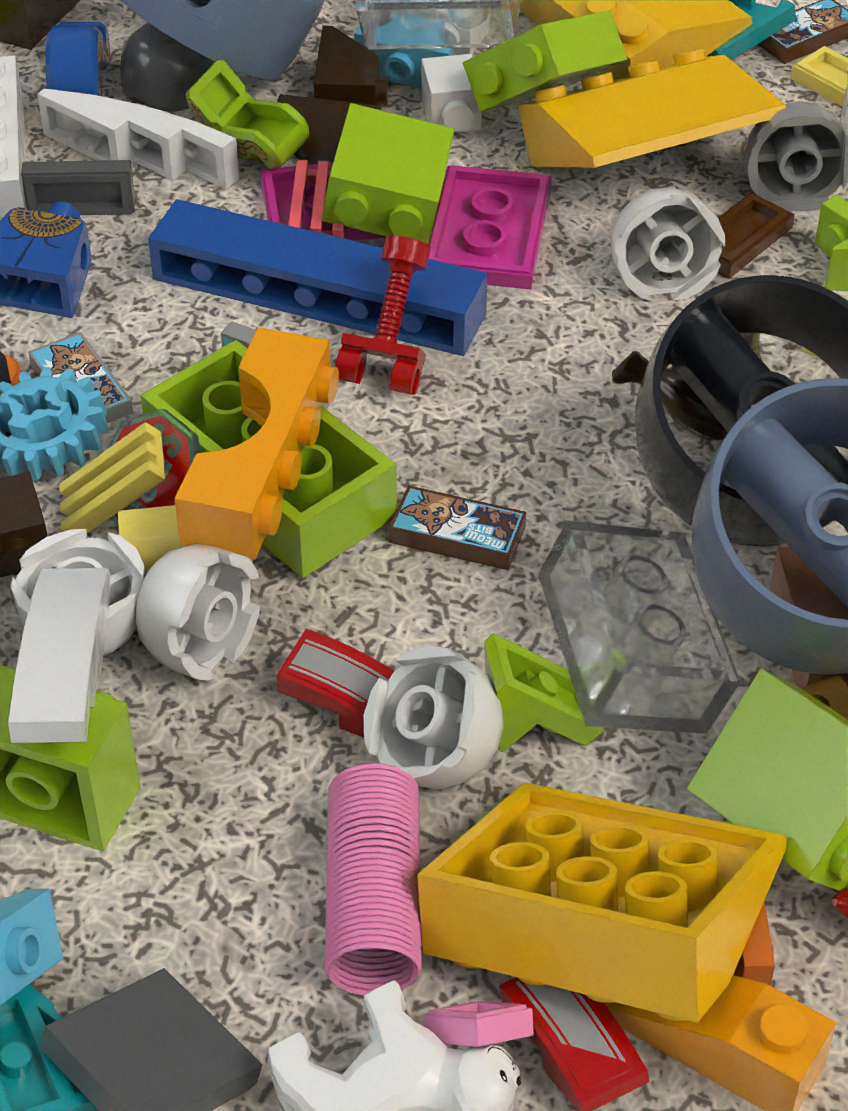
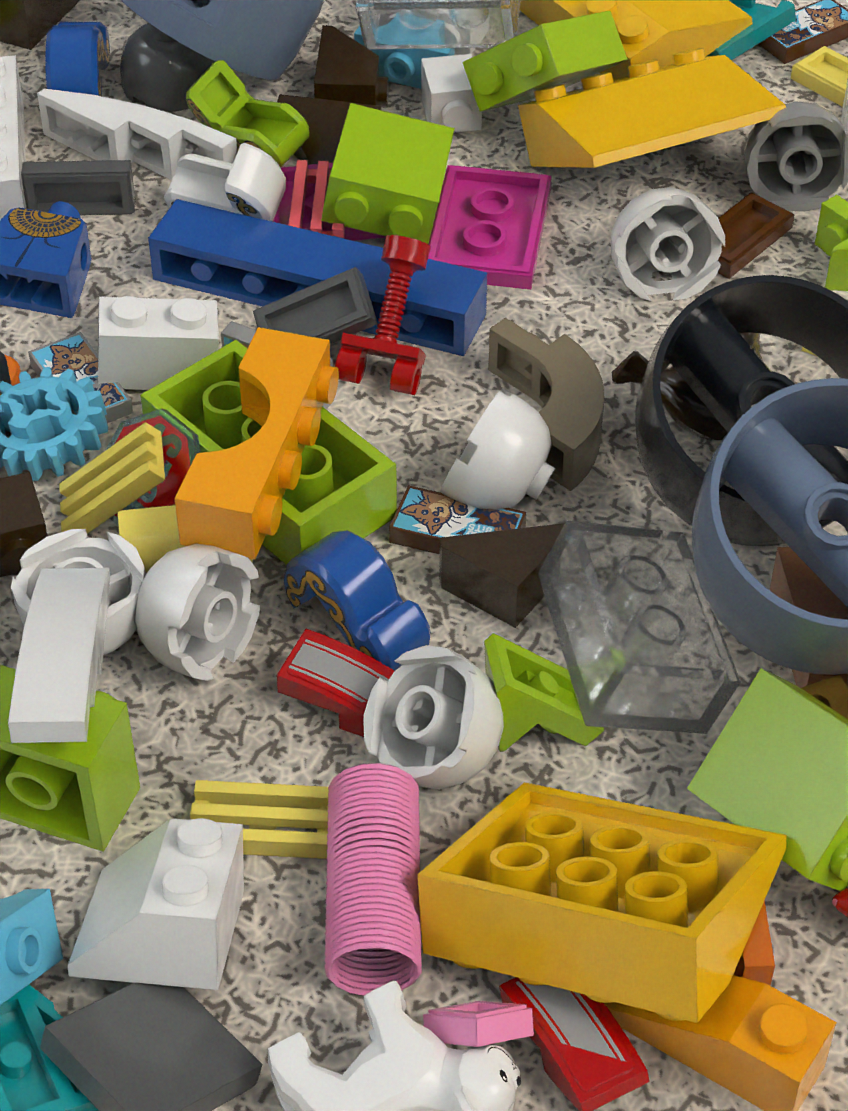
none -> white slope [68,818,244,990]
none -> white slope [98,296,219,390]
none -> white animal [164,143,286,222]
none -> light yellow tile [190,780,329,859]
none -> dark grey tile [253,267,378,344]
none -> blue animal [284,530,431,671]
none -> dark brown slope [439,523,569,628]
none -> white cylinder [440,388,555,510]
none -> dark tan arch [488,318,604,491]

